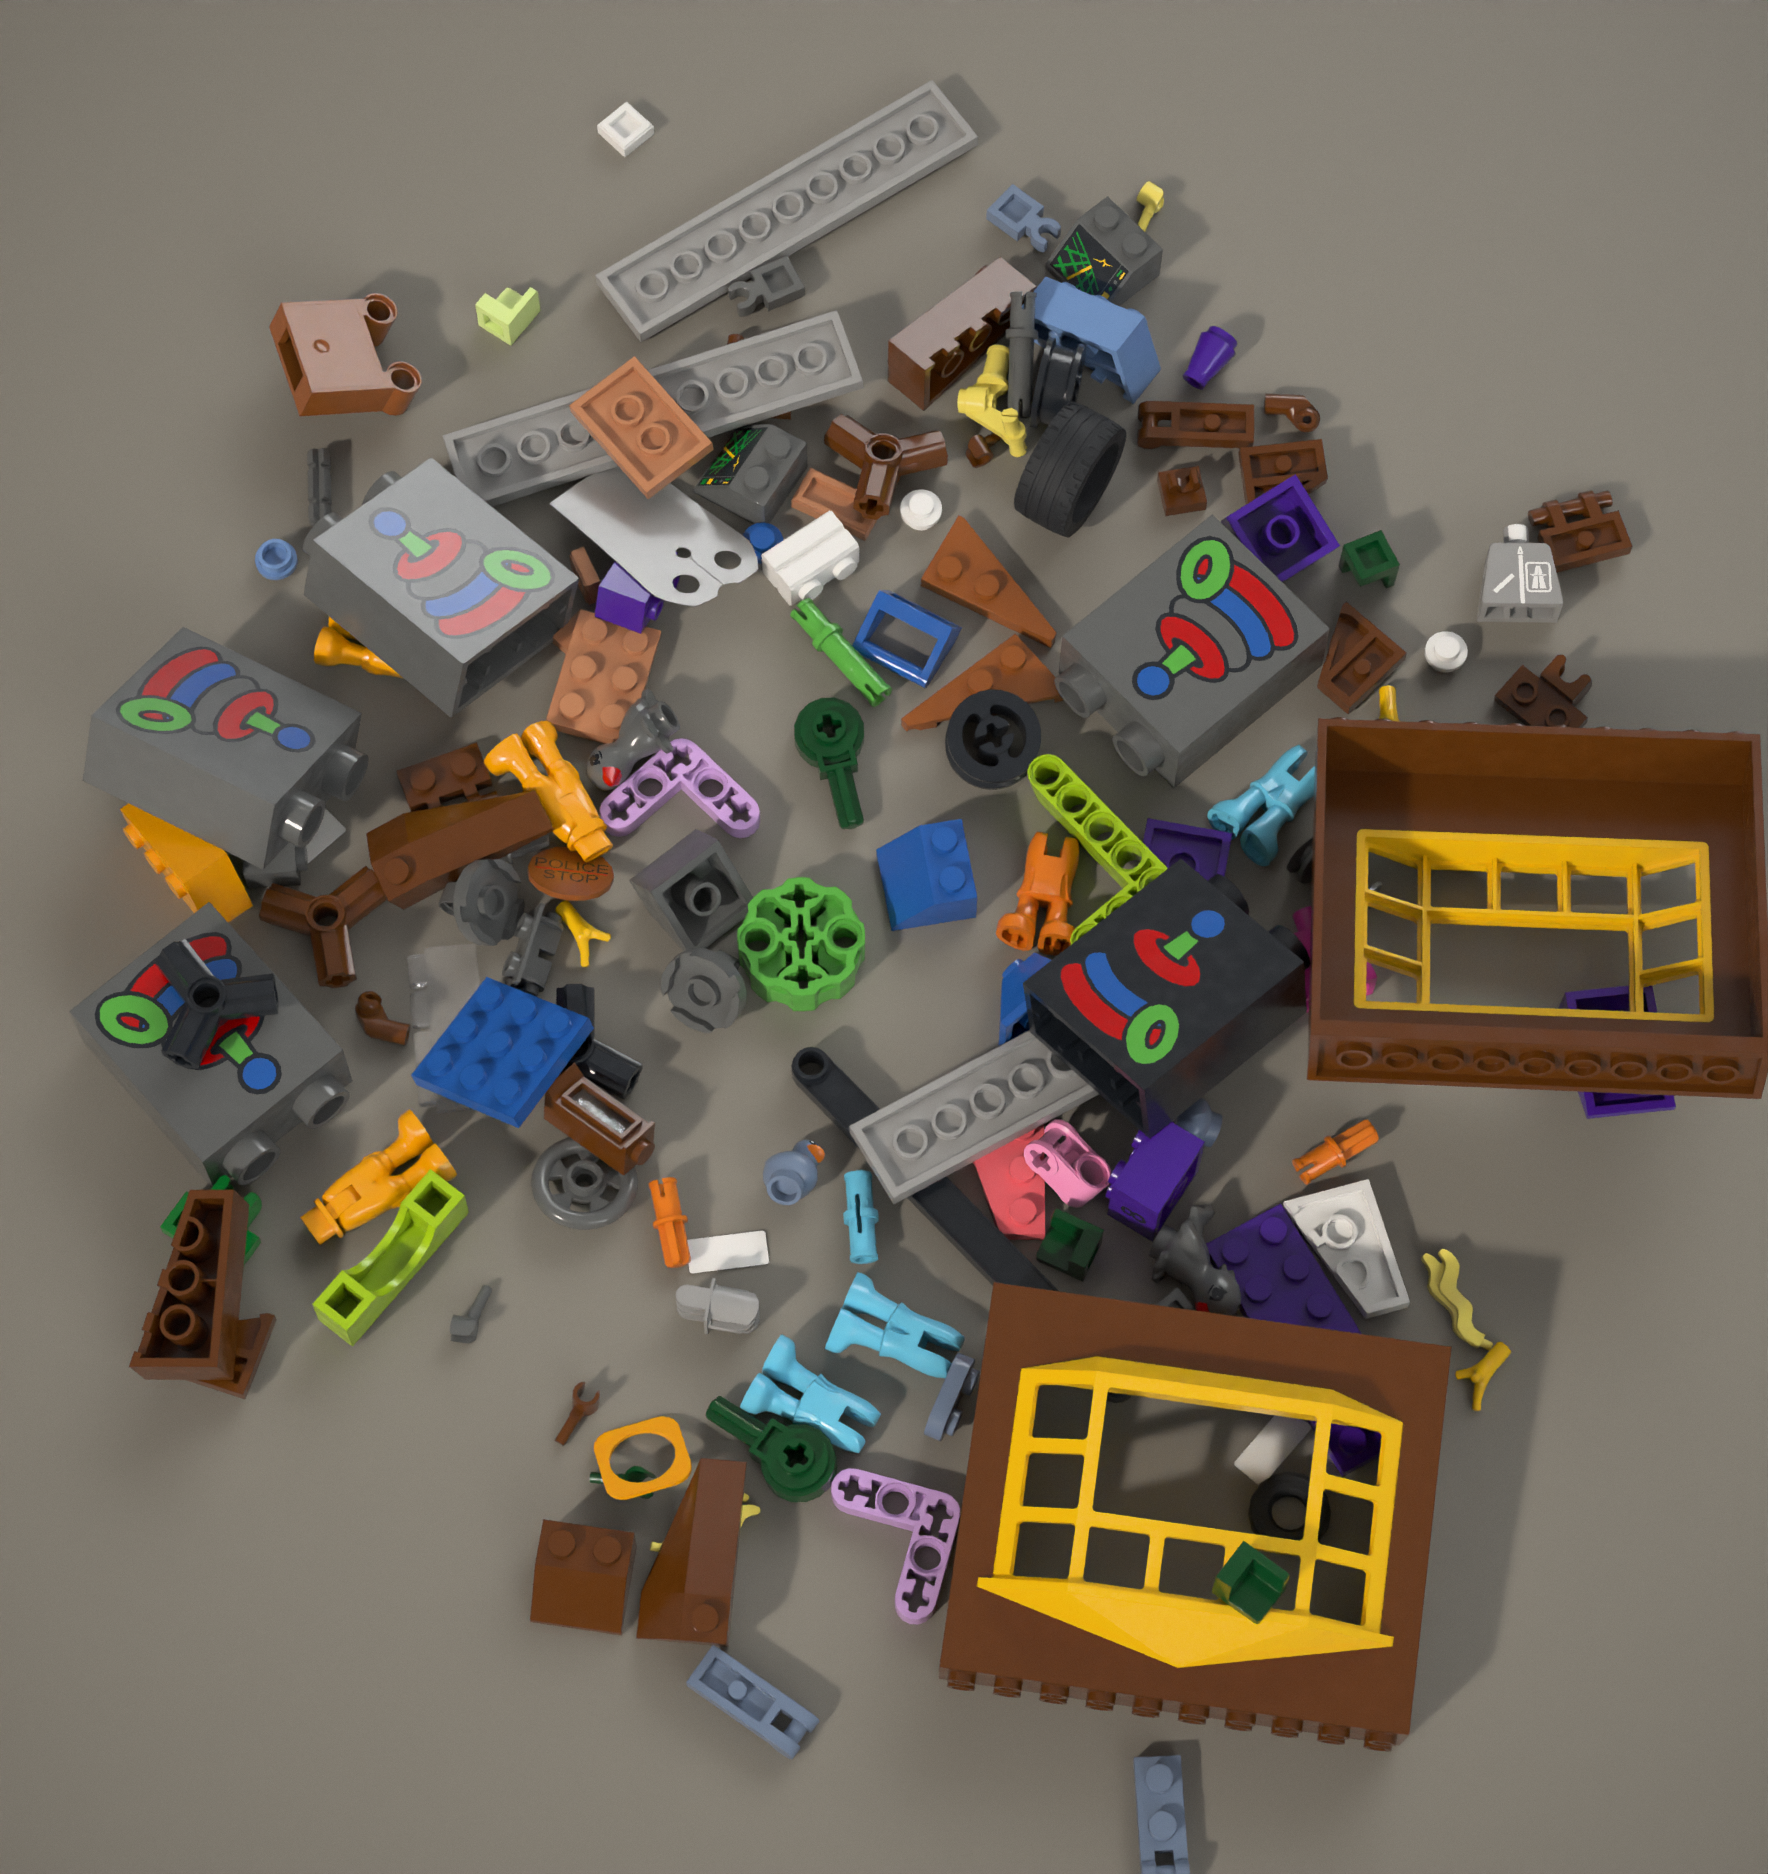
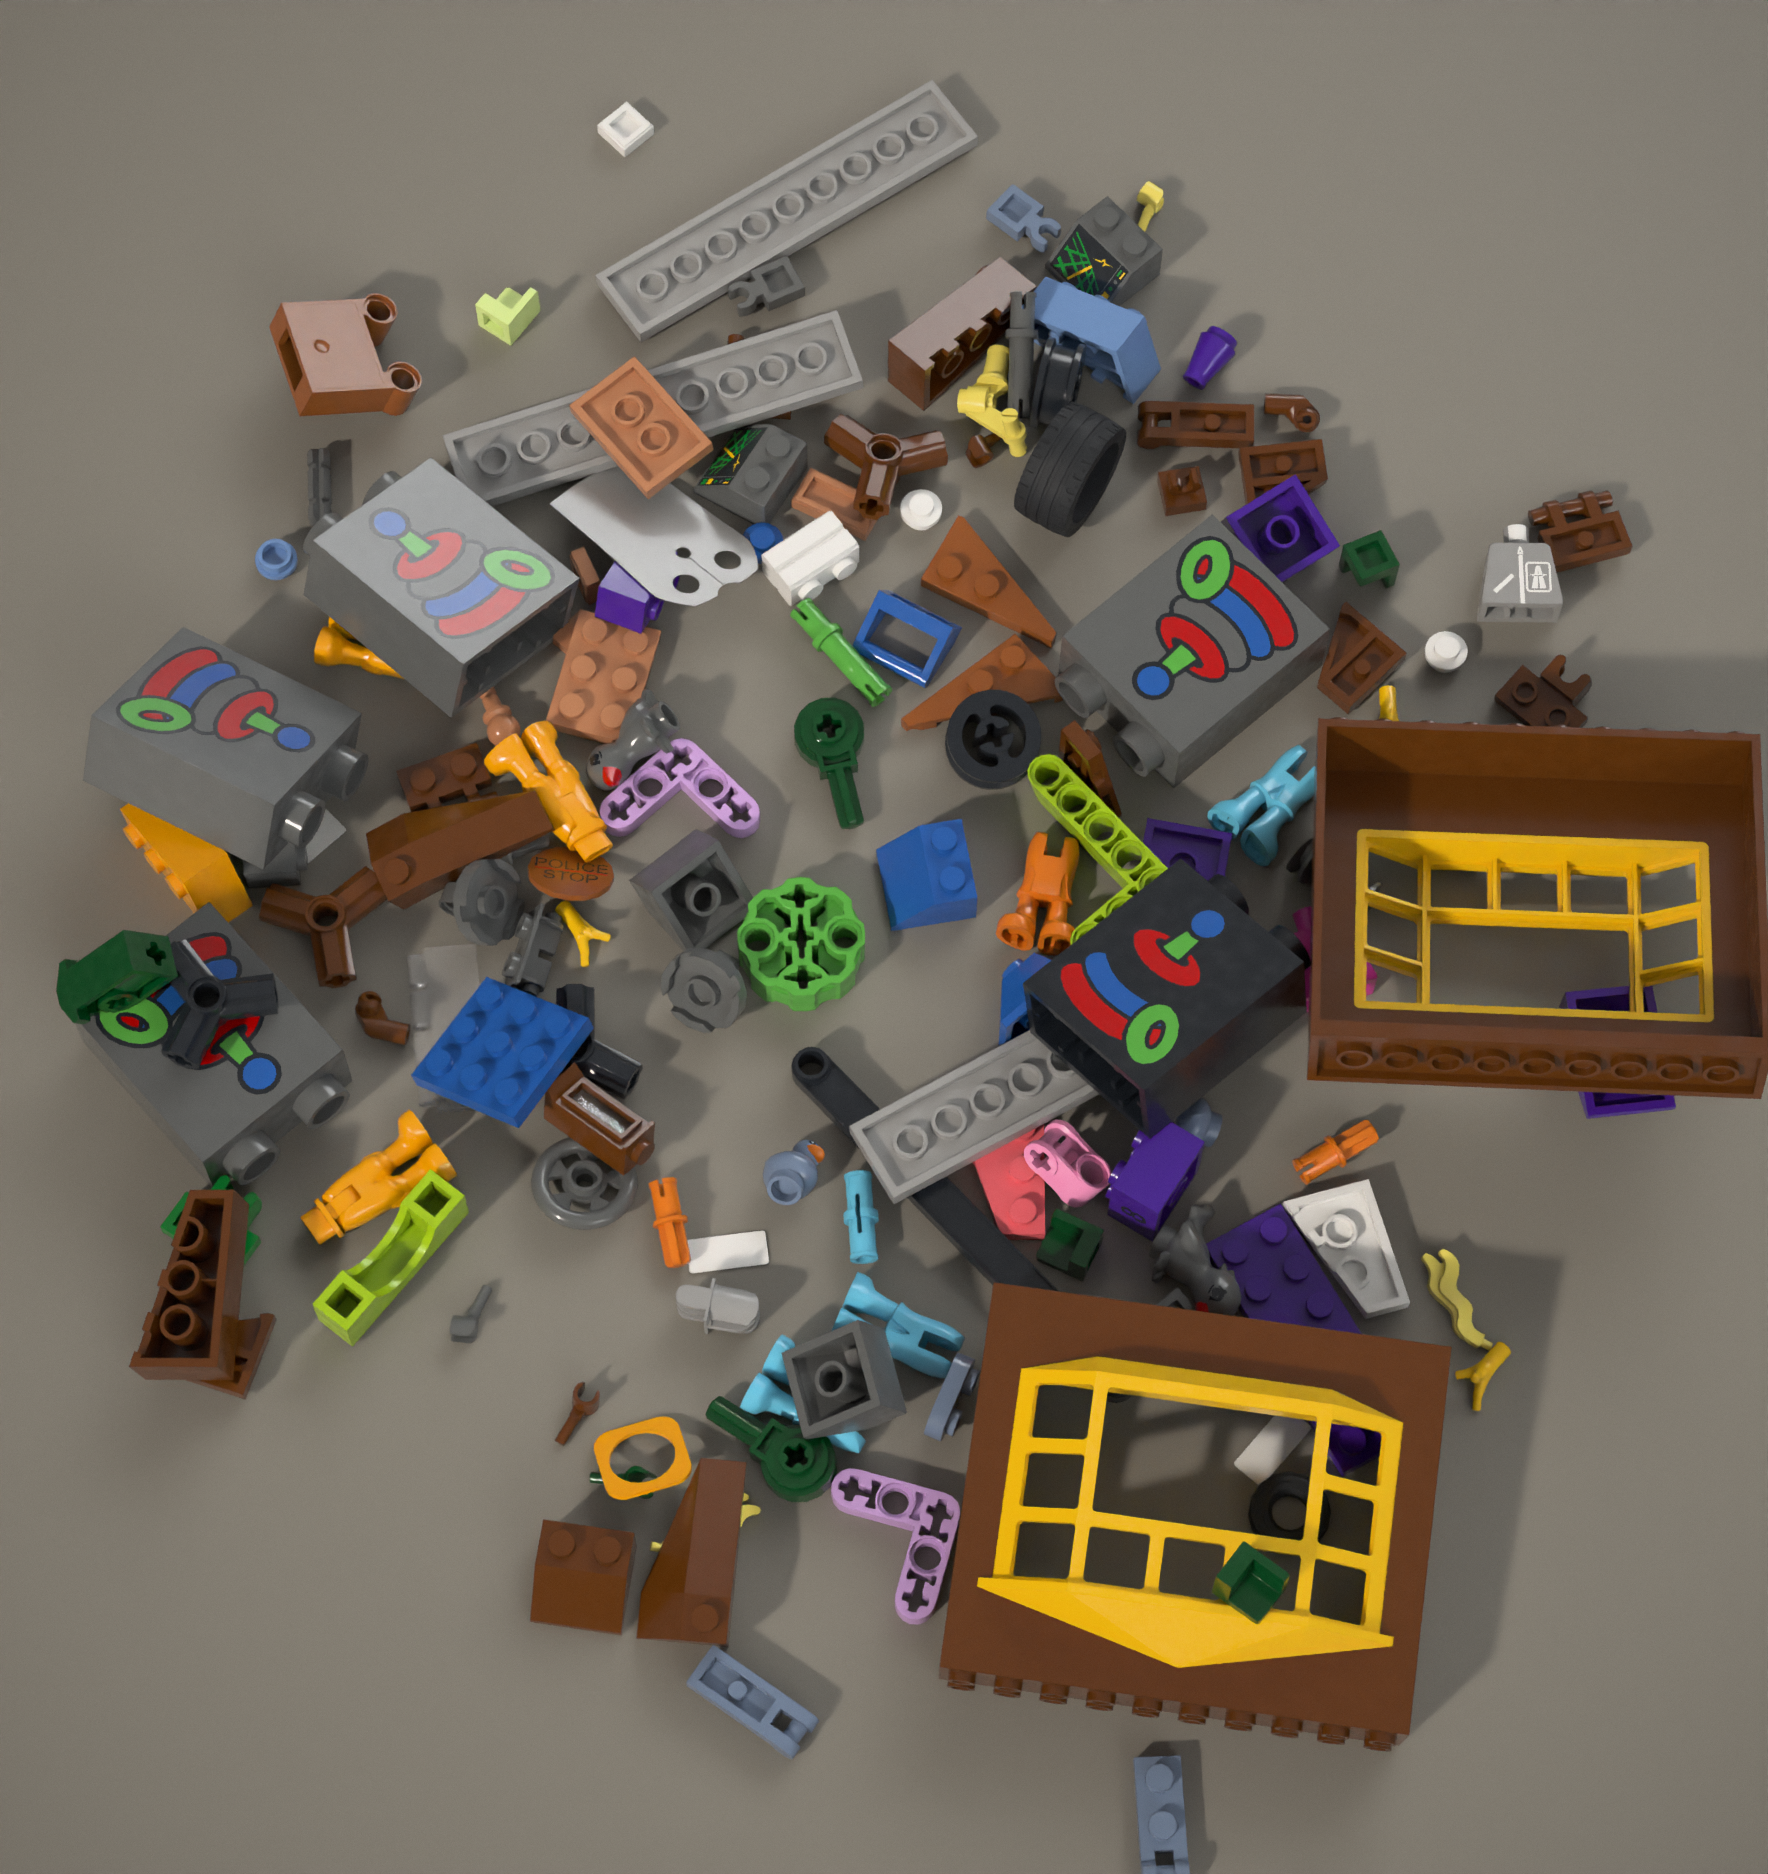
none -> dark green piece [56,930,178,1024]
none -> nougat bar [480,686,521,746]
none -> dark grey slope [782,1320,907,1439]
none -> reddish brown wing [1058,720,1122,818]

